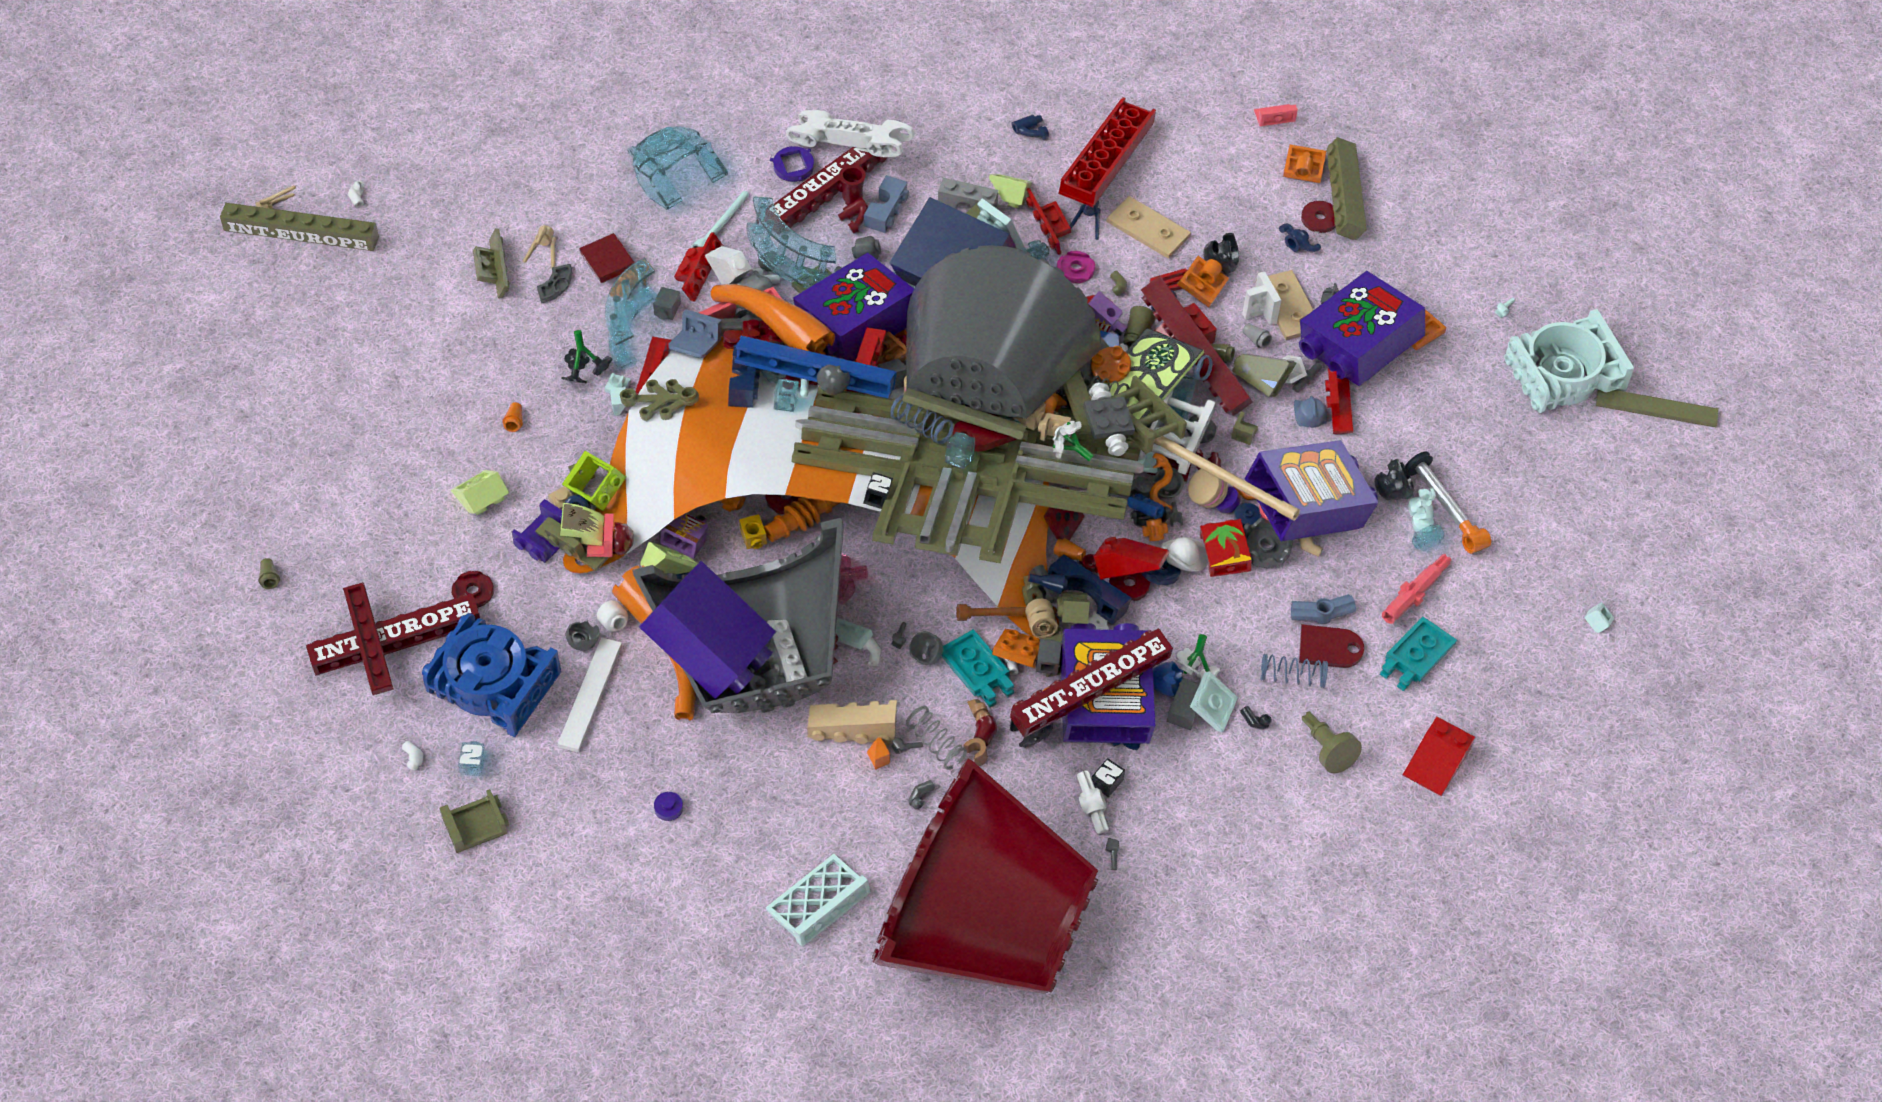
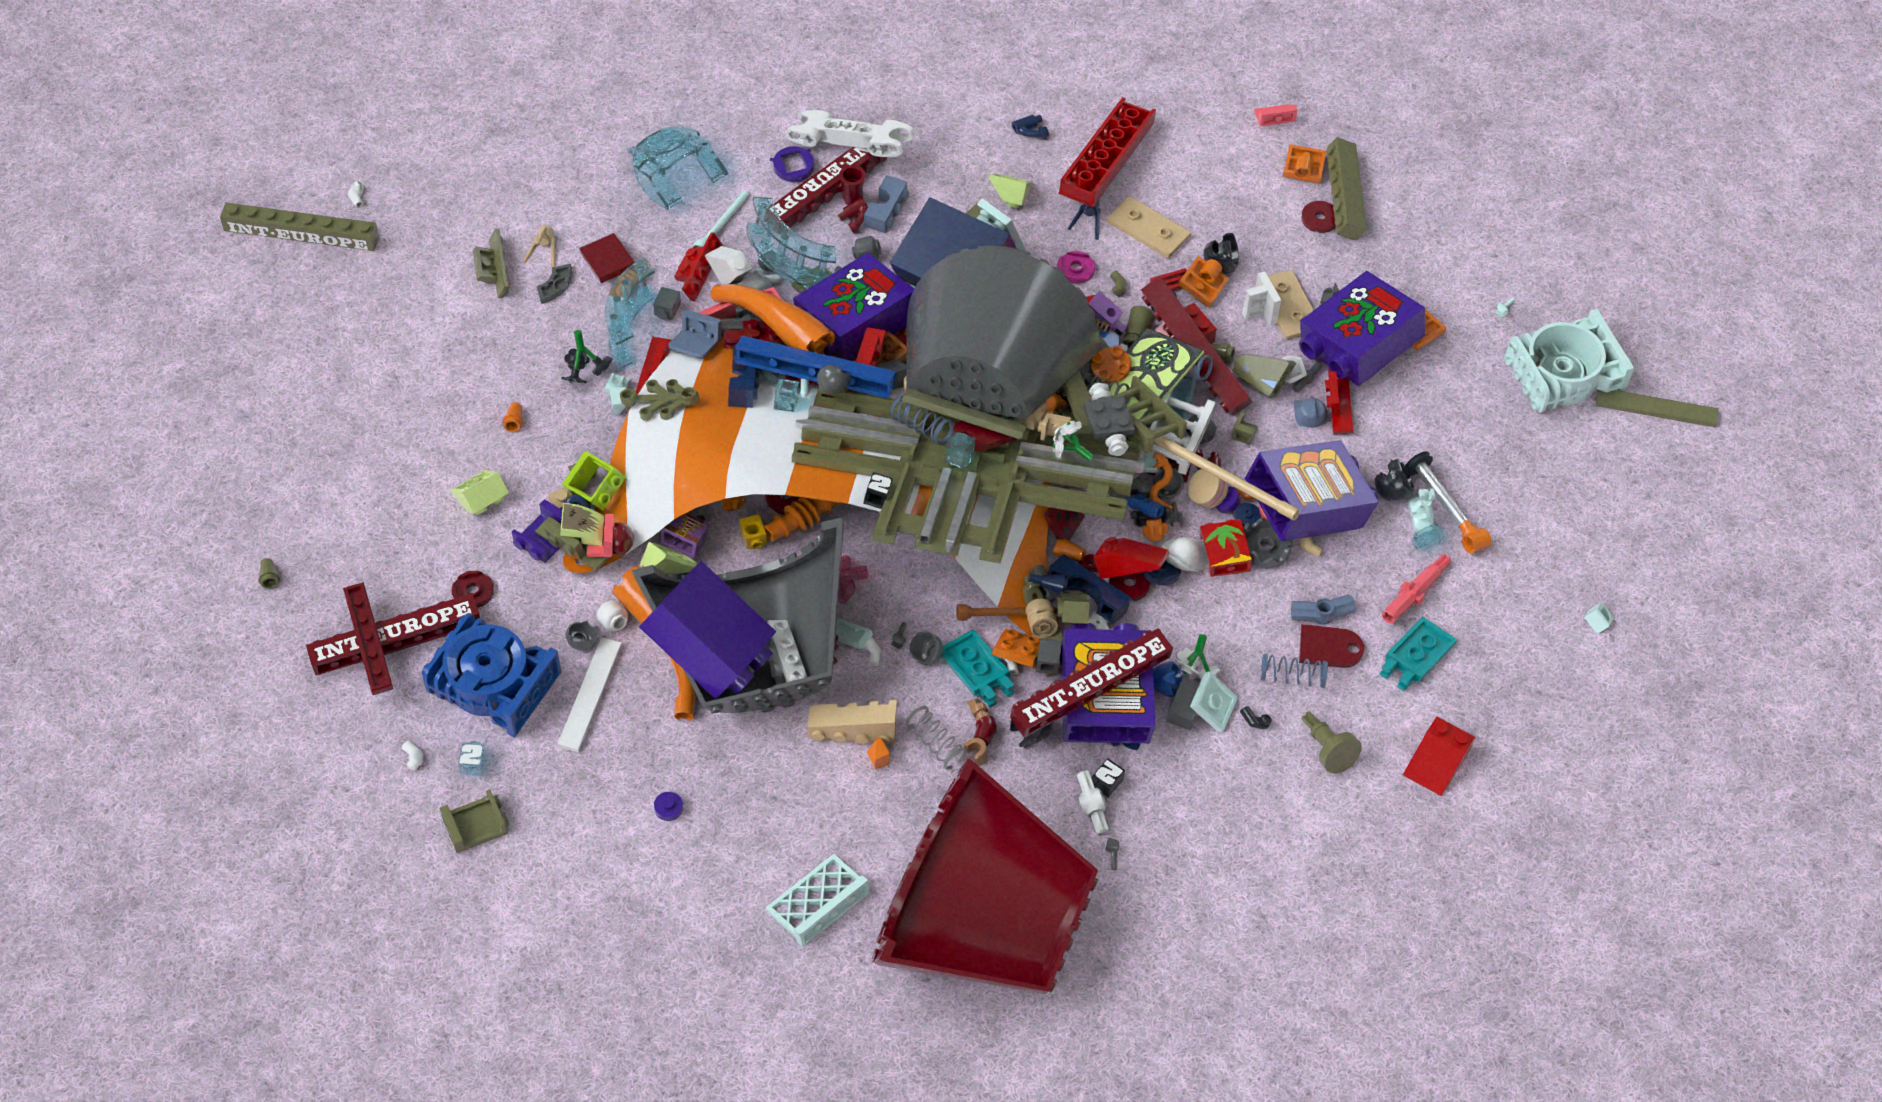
tan plant [255,185,296,209] -> none
dark grey hips [748,669,786,691] -> none
dark grey hand [891,738,923,754] -> none
dark grey arm [908,780,935,809] -> none
light grey arch [938,178,998,209] -> none
red bracket [1025,188,1072,255] -> none
clear light blue gear [1026,240,1049,261] -> none
light grey cone [1242,323,1272,348] -> none
dark blue piece [1279,223,1321,252] -> none

